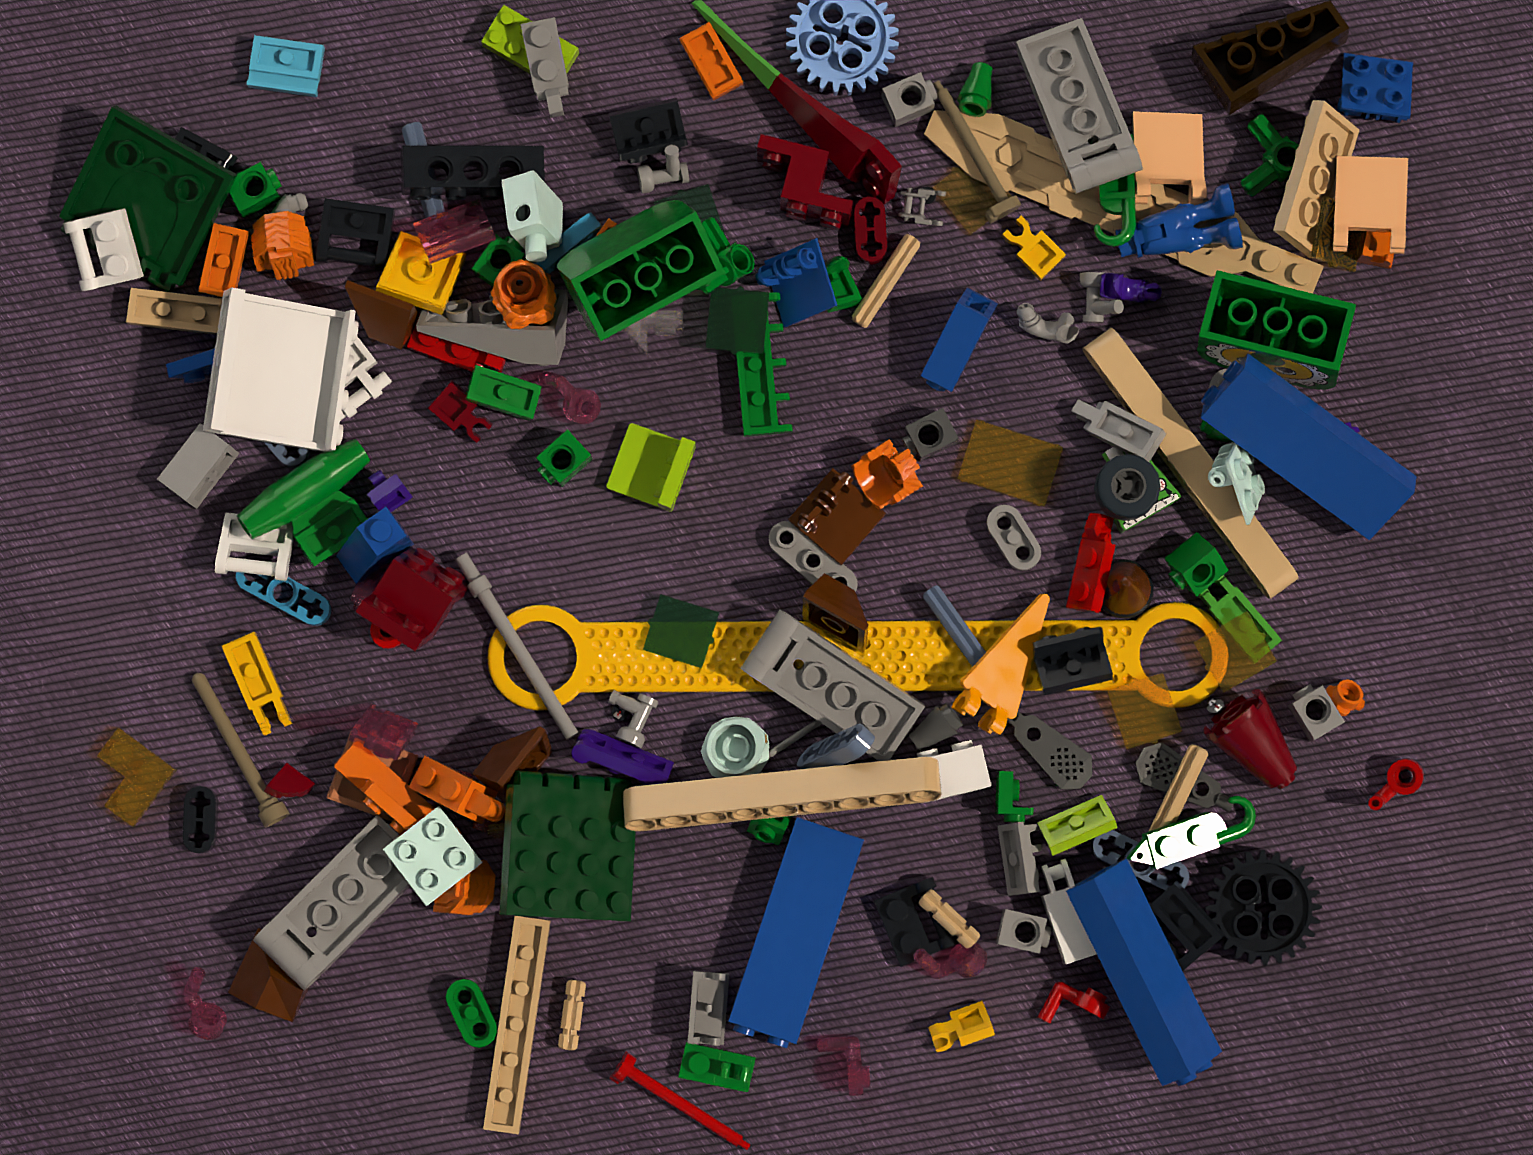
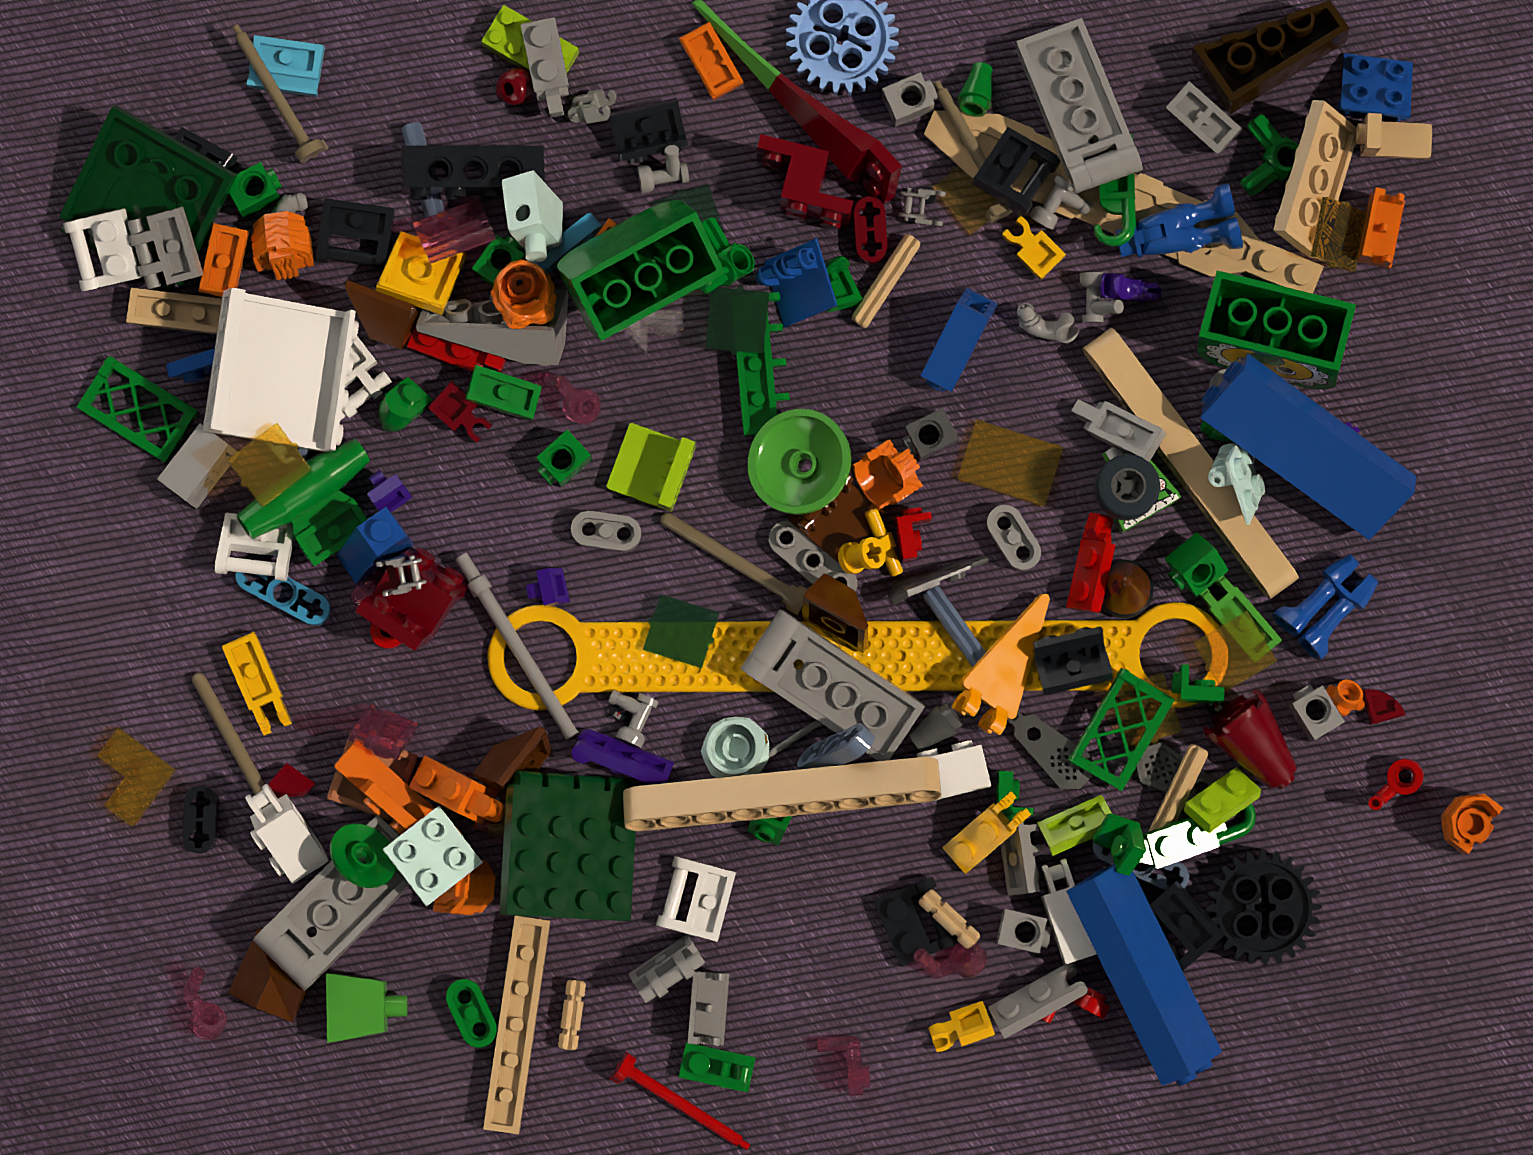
blue brick [728,817,864,1048] -> none
light nougat flag [1132,111,1207,205] -> none
light nougat flag [1333,156,1408,254] -> none
none -> green window [77,356,199,463]
none -> light grey plate [127,207,204,290]
none -> clear yellow piece [227,423,312,507]
none -> dark tan piece [232,24,329,165]
none -> white brick [245,784,329,884]
none -> bright green torso [326,973,408,1043]
none -> green dish [330,823,396,888]
none -> light grey piece [376,555,427,597]
none -> green plate [379,377,433,432]
none -> dark red piece [496,68,534,105]
none -> dark purple tile [525,568,570,606]
none -> light grey piece [567,89,617,124]
none -> light grey plate [571,511,642,552]
none -> light grey plate [628,934,706,1003]
none -> white plate [656,856,736,942]
none -> dark tan piece [660,513,807,616]
none -> bright green dish [748,409,851,515]
none -> yellow piece [838,508,903,577]
none -> dark grey piece [887,555,988,606]
none -> red bracket [894,507,932,562]
none -> yellow hinge [942,791,1031,874]
none -> black plate [972,127,1061,216]
none -> light grey hinge [988,963,1088,1039]
none -> light grey piece [1029,175,1093,230]
none -> green window [1068,668,1175,791]
none -> green bracket [1093,813,1147,876]
none -> light grey hinge [1166,81,1242,154]
none -> green bracket [1172,664,1224,704]
none -> lime plate [1184,767,1261,834]
none -> blue piece [1272,554,1379,661]
none -> tan bracket [1356,113,1432,160]
none -> dark red tile [1362,689,1406,725]
none -> orange hair [1441,794,1504,854]

